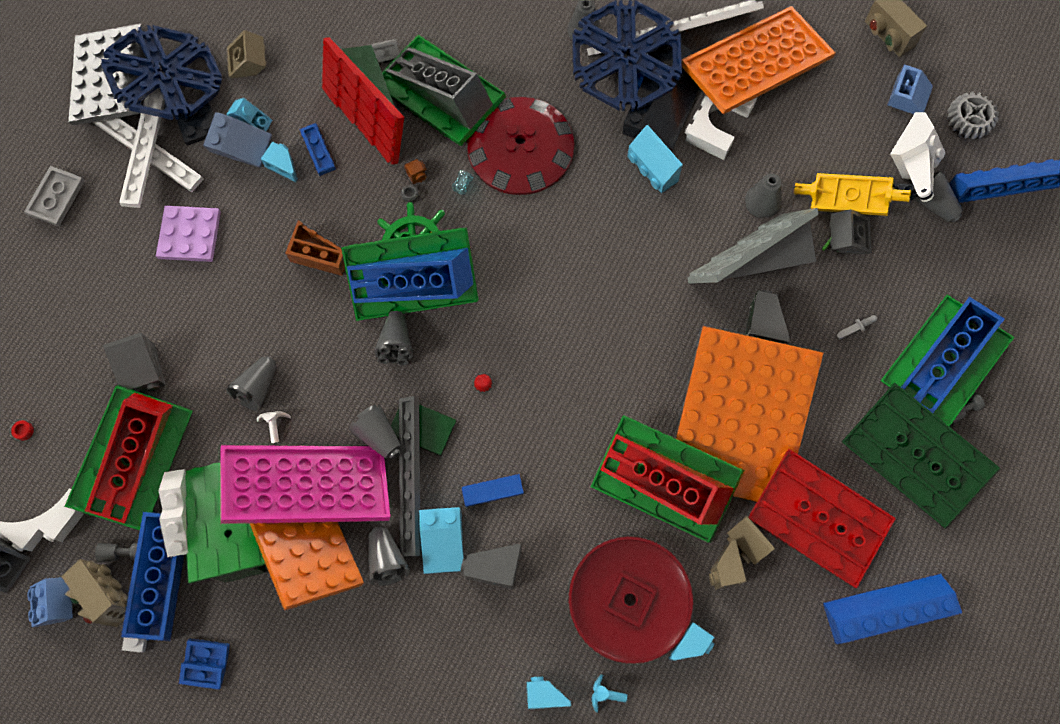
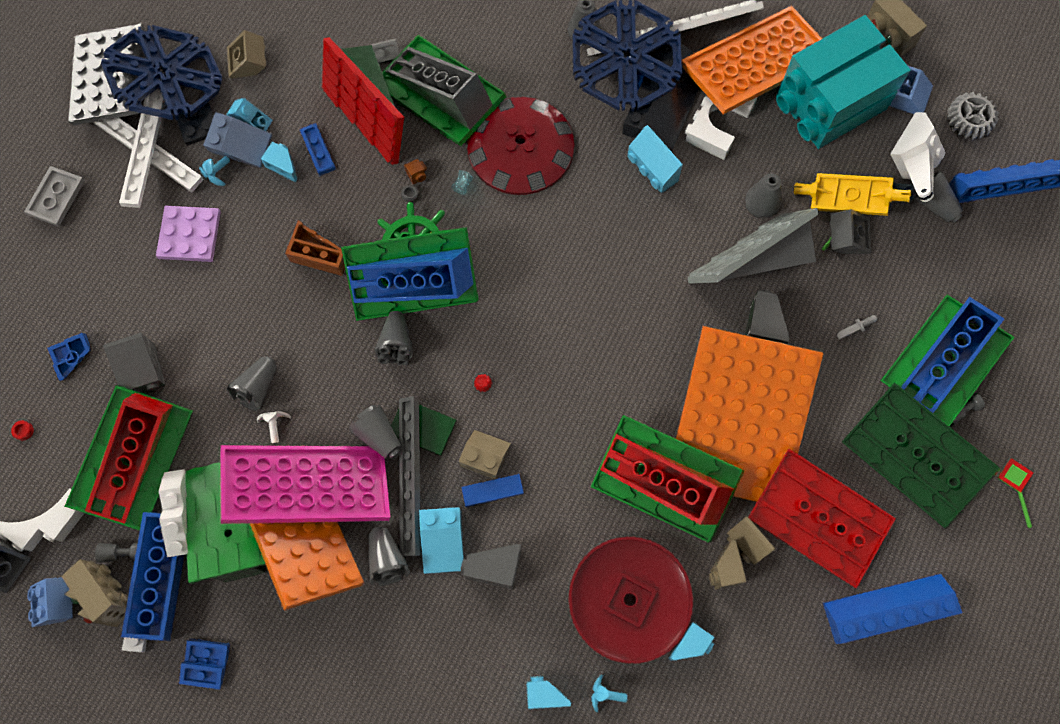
none -> blue slope [47,333,91,381]
none -> medium azure plant [199,156,230,186]
none -> dark tan slope [459,430,511,479]
none -> teal brick [776,14,911,149]
none -> piece [998,458,1033,528]

